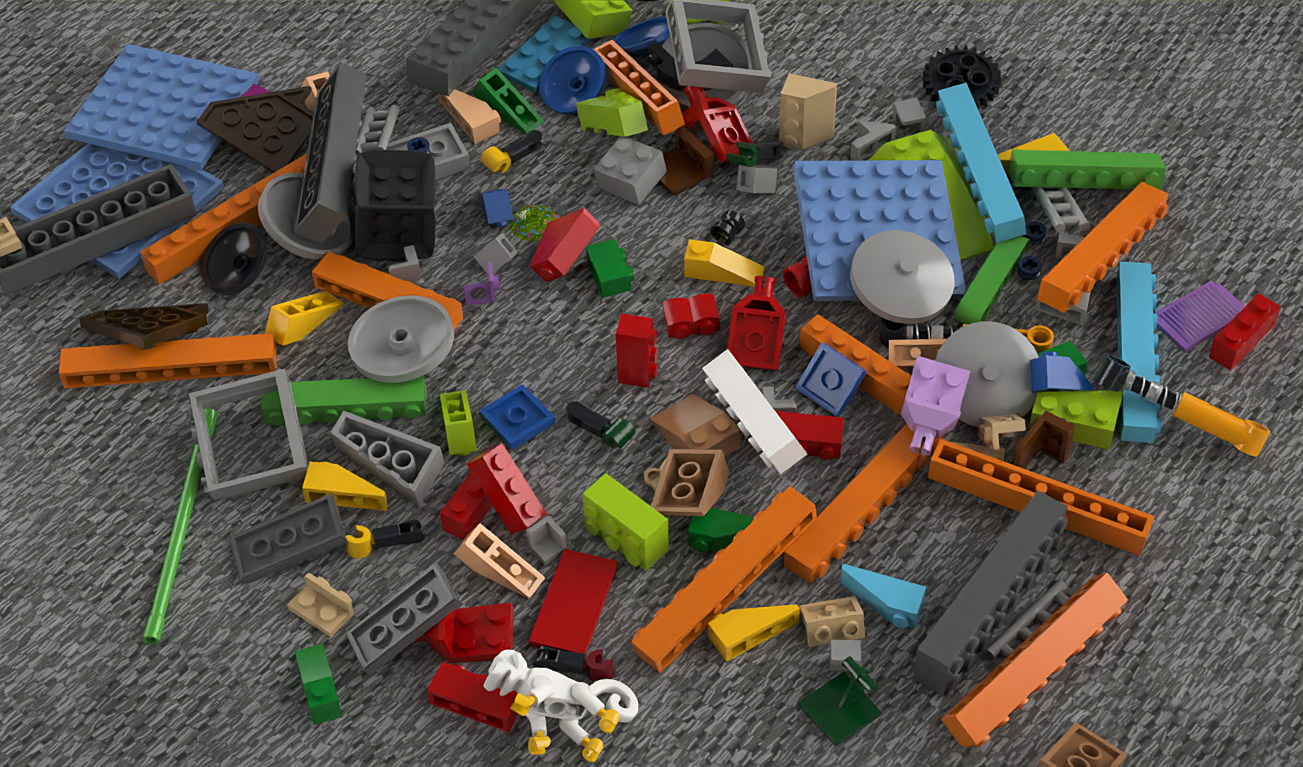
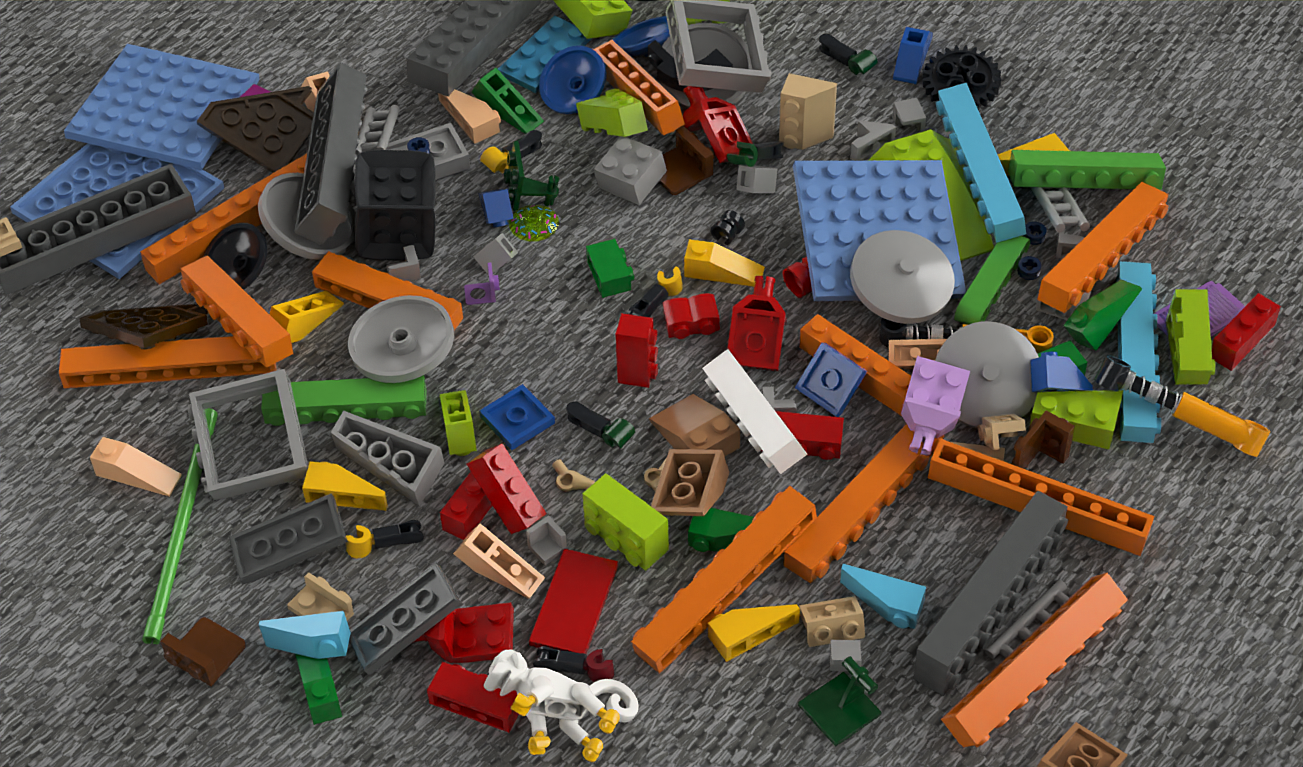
red slope [530,208,600,282] -> none
none -> light nougat slope [90,437,182,497]
none -> reddish brown bracket [160,617,246,687]
none -> orange brick [180,255,293,368]
none -> medium azure slope [259,611,351,659]
none -> dark green plate [504,141,559,211]
none -> tan animal [552,459,595,492]
none -> black piece [627,266,683,318]
none -> piece [819,34,878,75]
none -> blue slope [893,27,933,84]
none -> green slope [1063,280,1142,351]
none -> lime wedge [1166,289,1215,385]

